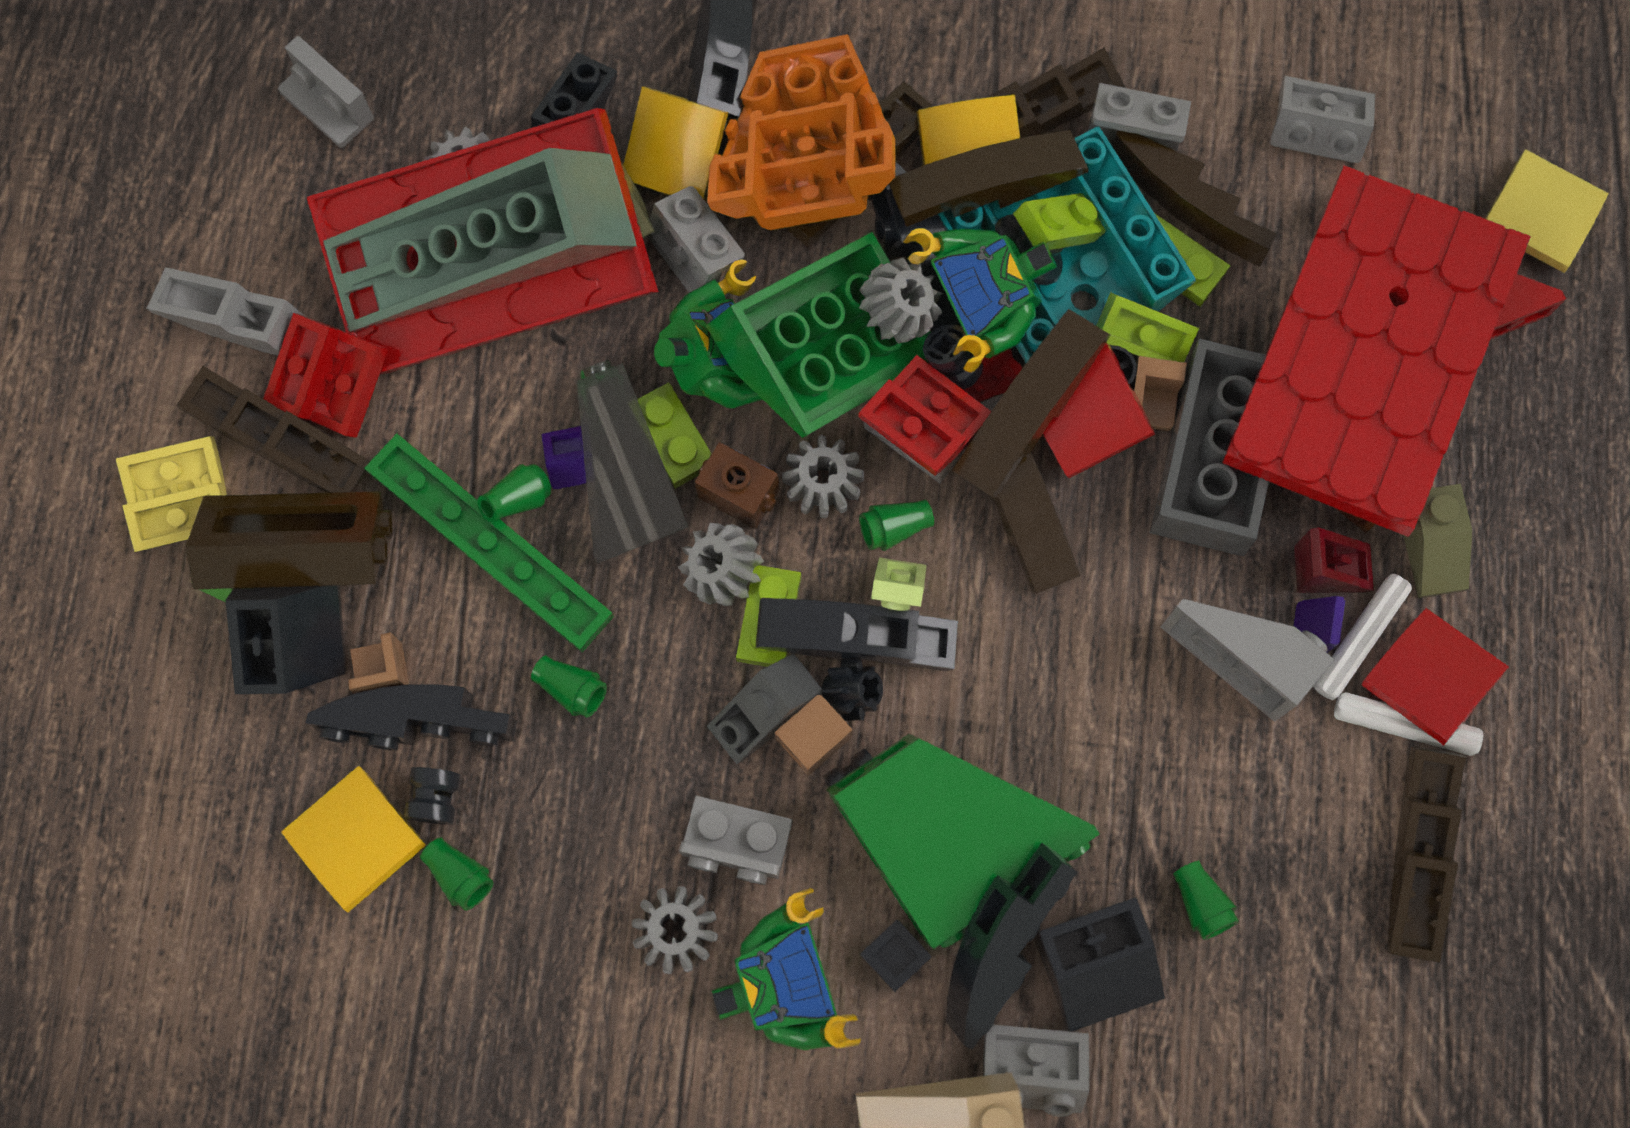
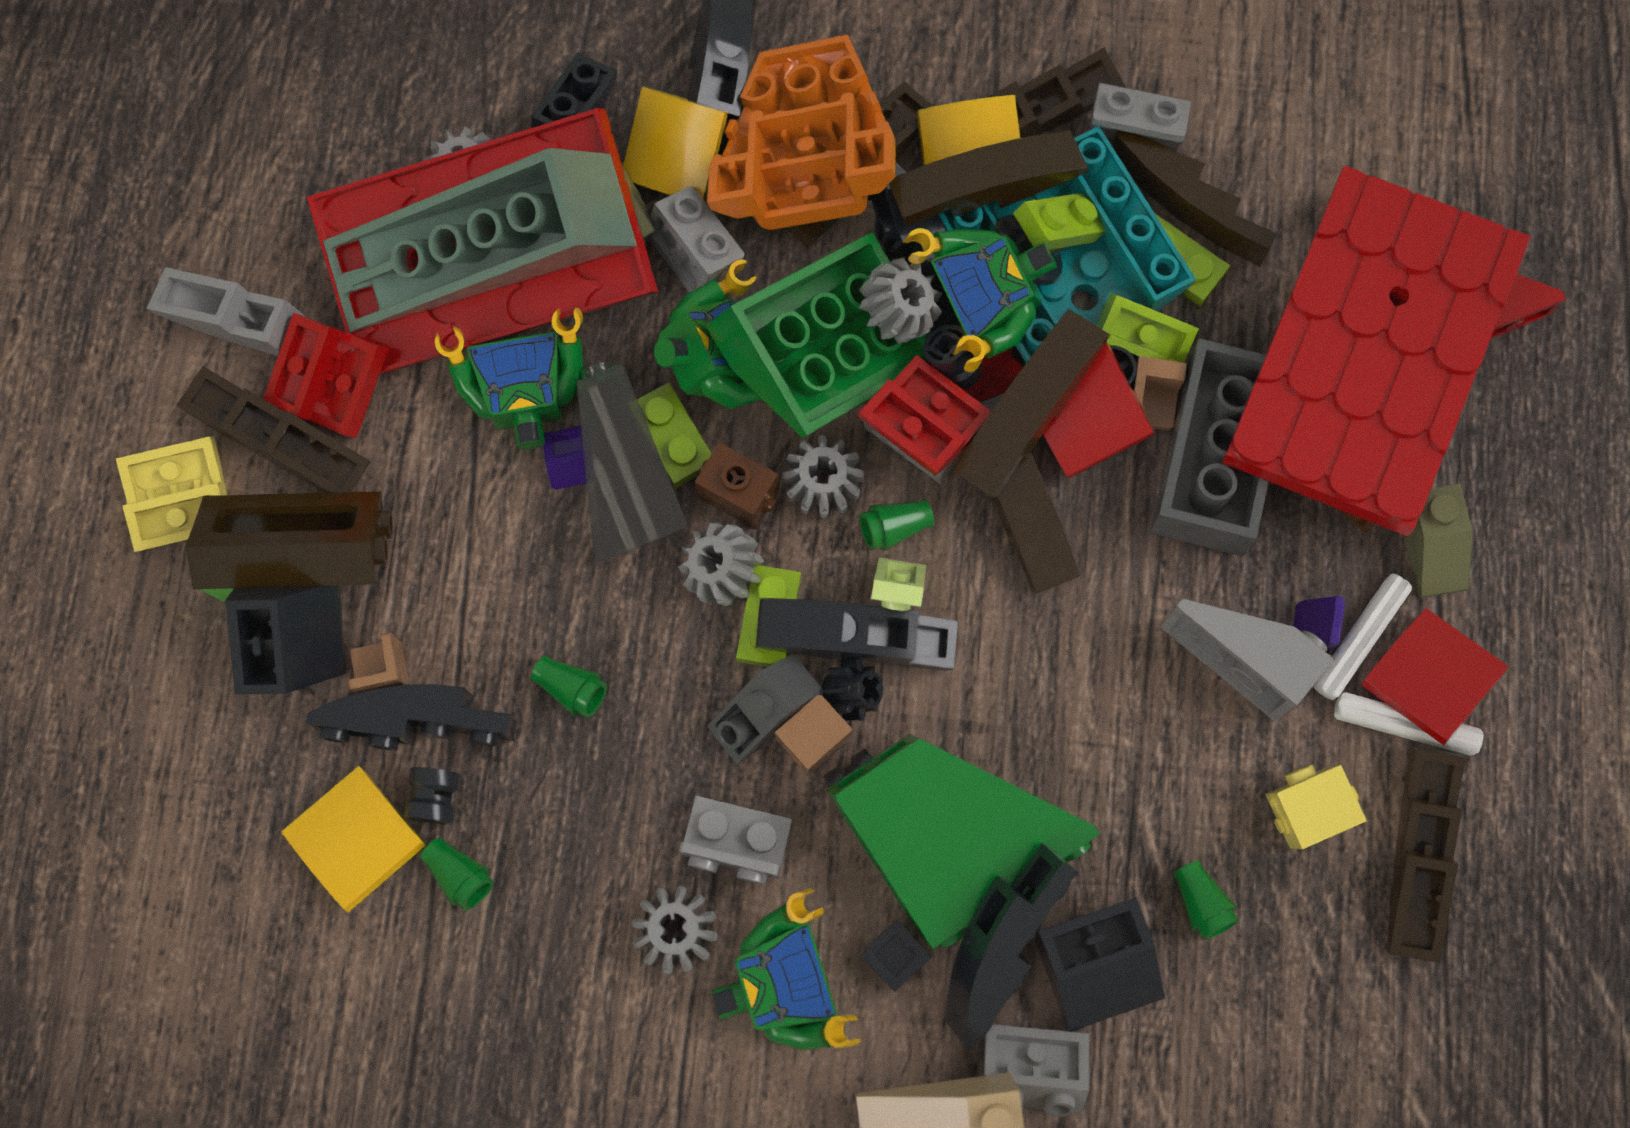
light grey bracket [278,36,374,147] -> none
green plate [364,433,614,653] -> none
green cone [477,464,551,522] -> none
light grey bracket [1270,76,1375,163] -> none
dark red slope [1294,527,1374,593] -> none
light yellow slope [1485,149,1609,273] -> none
none -> torso [435,307,584,450]
none -> light yellow head [1265,764,1367,849]

